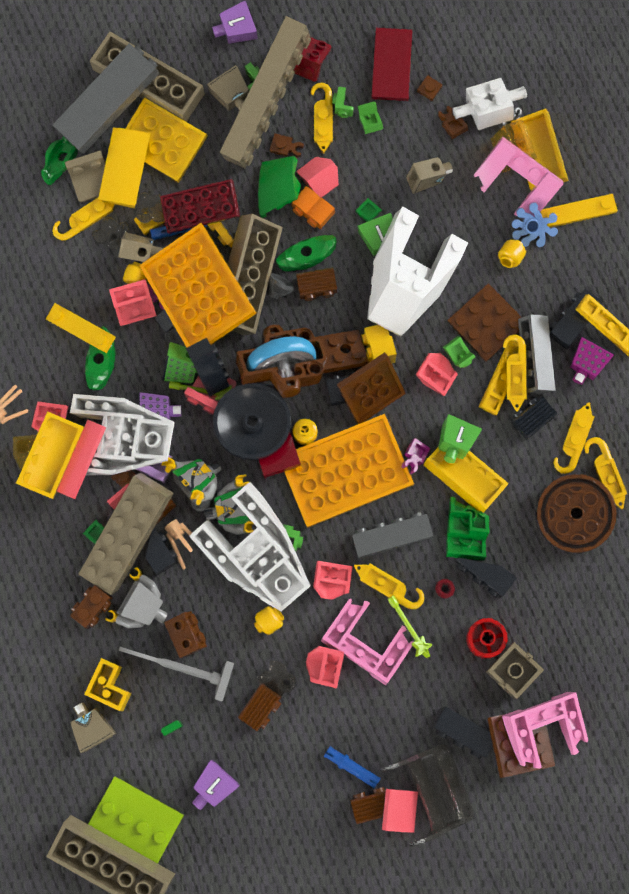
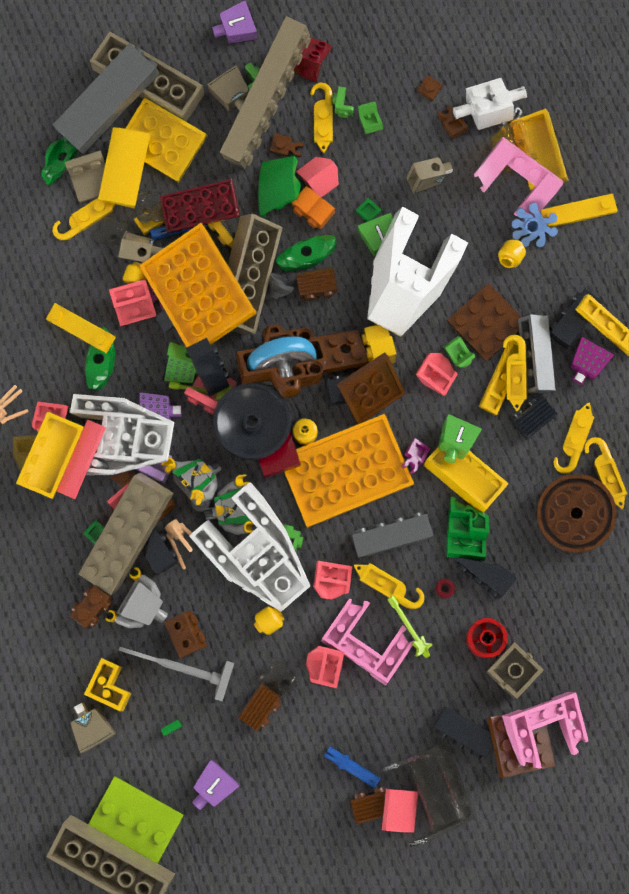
dark red tile [372,28,412,101] -> none

